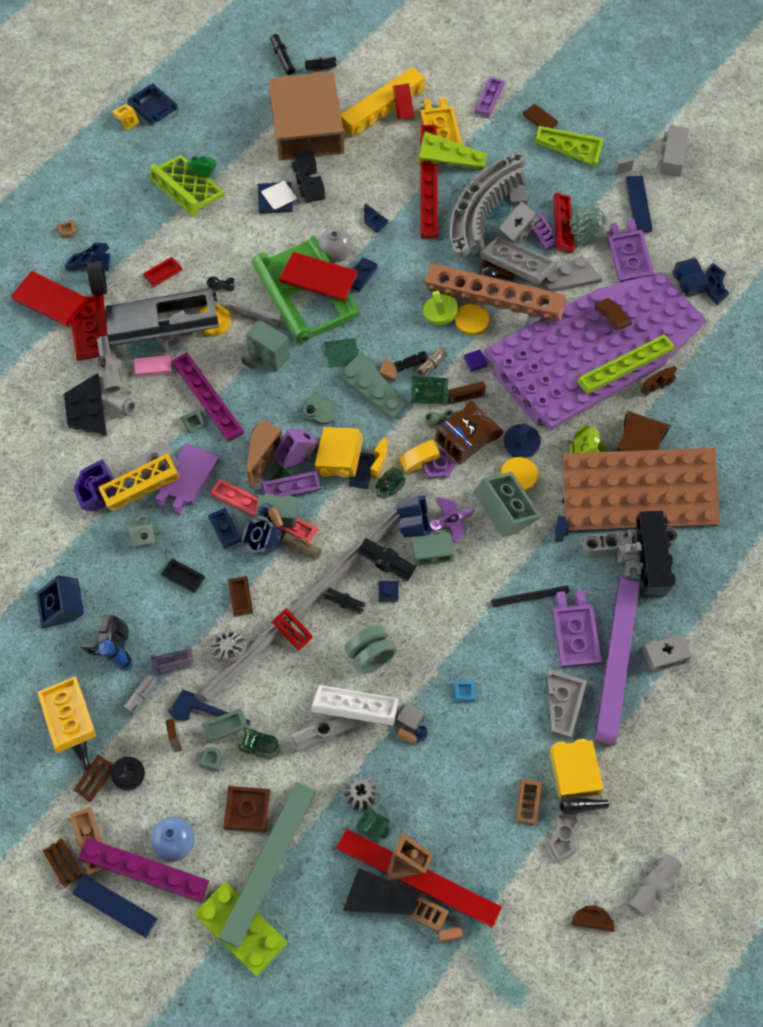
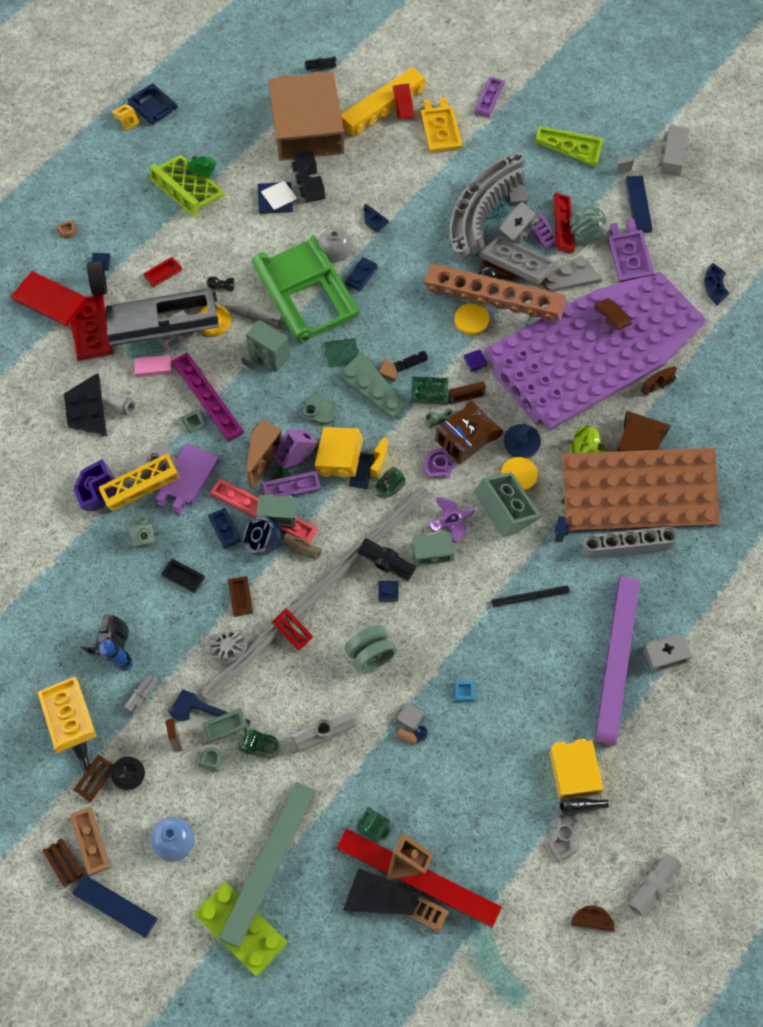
dark blue slope [36,575,84,628] -> none
dark blue tile [64,242,110,271] -> none
magenta plate [78,838,210,903] -> none
light grey piece [97,335,121,392] -> none
clear purple hinge [150,646,195,676] -> none
copper tile [223,786,271,833] -> none
arm [258,503,283,527] -> none
black pin [270,34,296,75] -> none
red tile [279,252,358,302] -> none
white tile [311,685,399,725] -> none
black pin [325,587,366,614] -> none
light grey gear [343,774,379,811] -> none
dark blue brick [396,495,431,538] -> none
yellow slope [399,440,440,474] -> none
dark tan pin [416,347,448,378] -> none
lime wing [417,132,487,170] -> none
red tile [420,125,438,239] -> none
lime tile [423,290,458,326] -> none
nougat tile [438,928,463,944] -> none
medium nougat slope [515,779,542,825] -> none
reddish brown tile [523,103,558,129] -> none
light grey wing [547,669,587,739] -> none
medium lavender tile [552,590,602,667] -> none
lime tile [577,334,675,395] -> none
light grey pin [616,529,642,578] -> none
black wedge [636,511,676,598] -> none
dark blue brick [672,258,709,297] -> none

